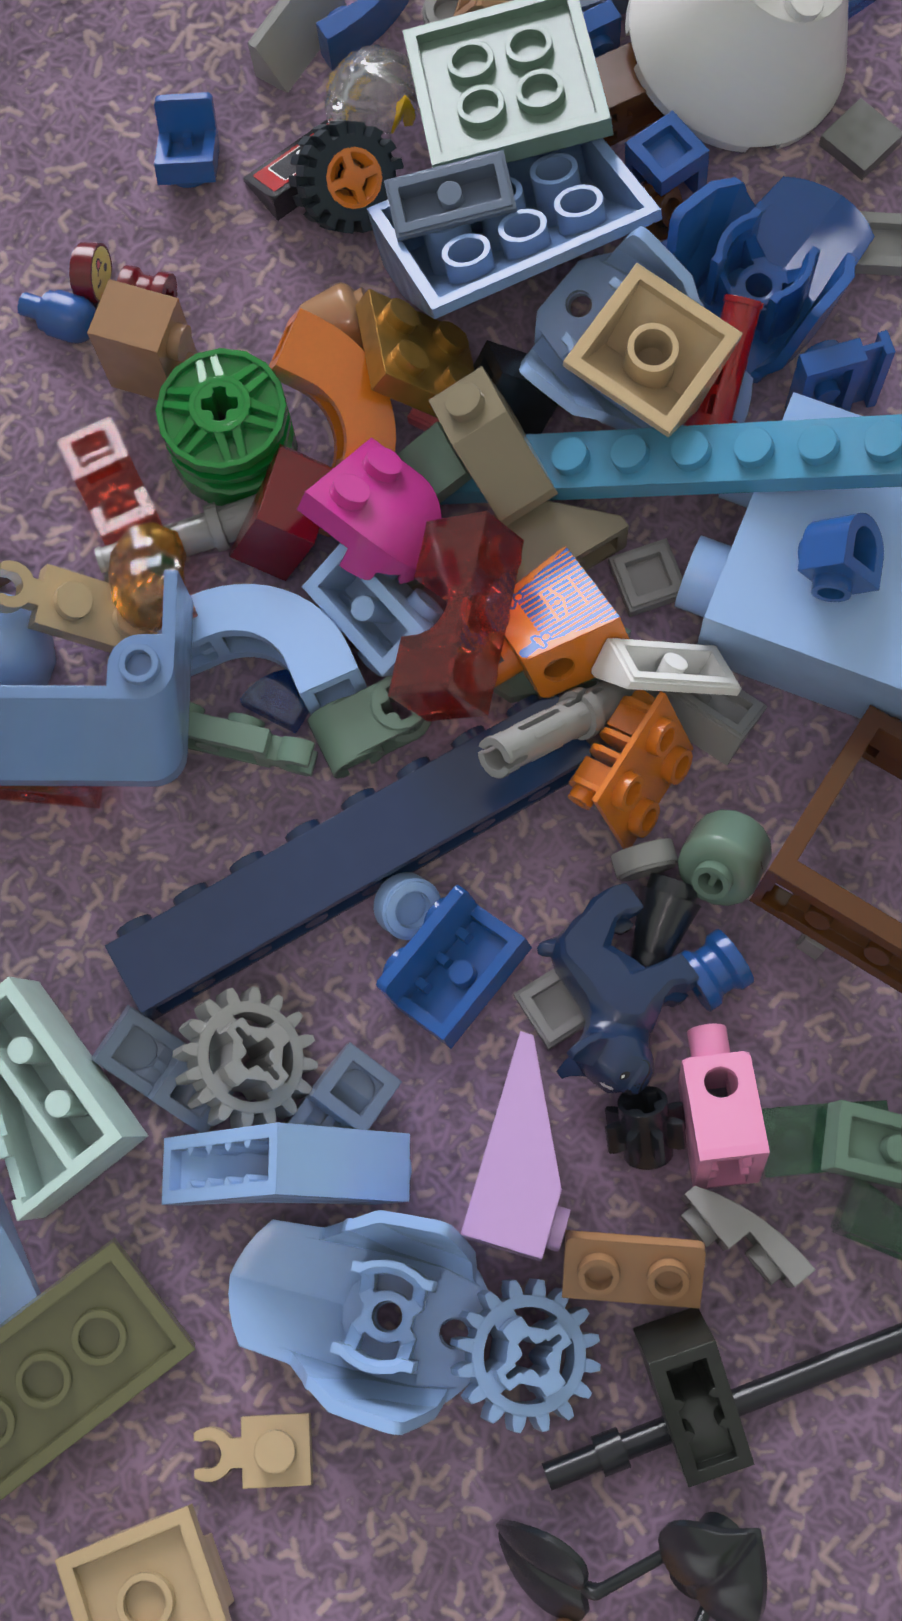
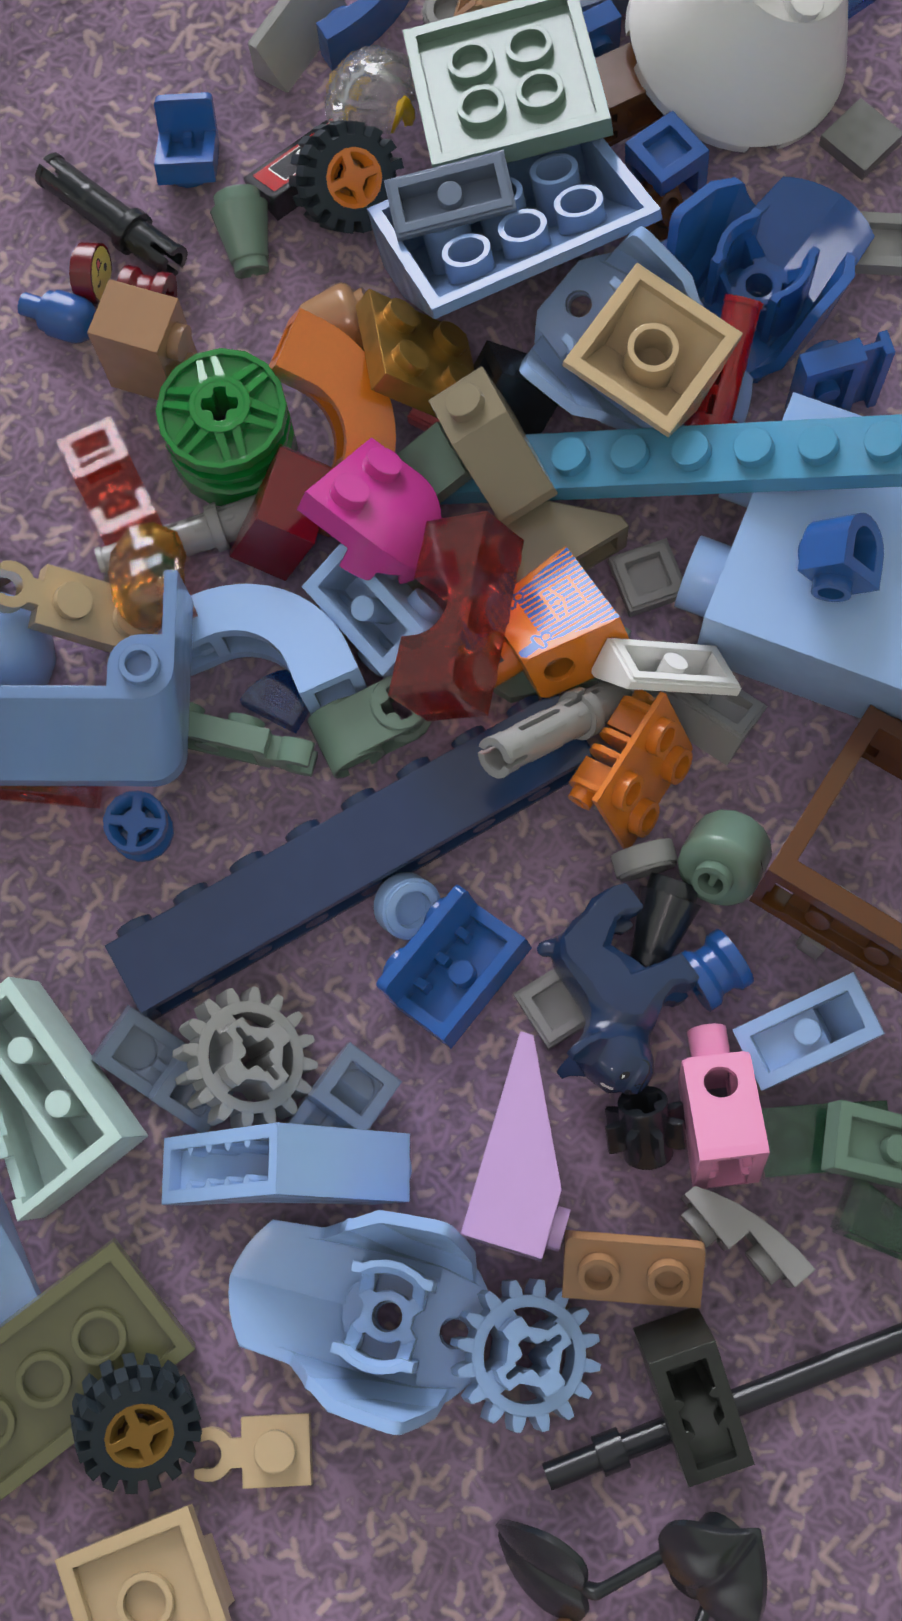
none -> black pin [35,152,188,276]
none -> black wheel [70,1353,202,1494]
none -> blue wheel [103,790,174,862]
none -> sand green cone [210,184,270,279]
none -> light blue slope [733,972,885,1091]

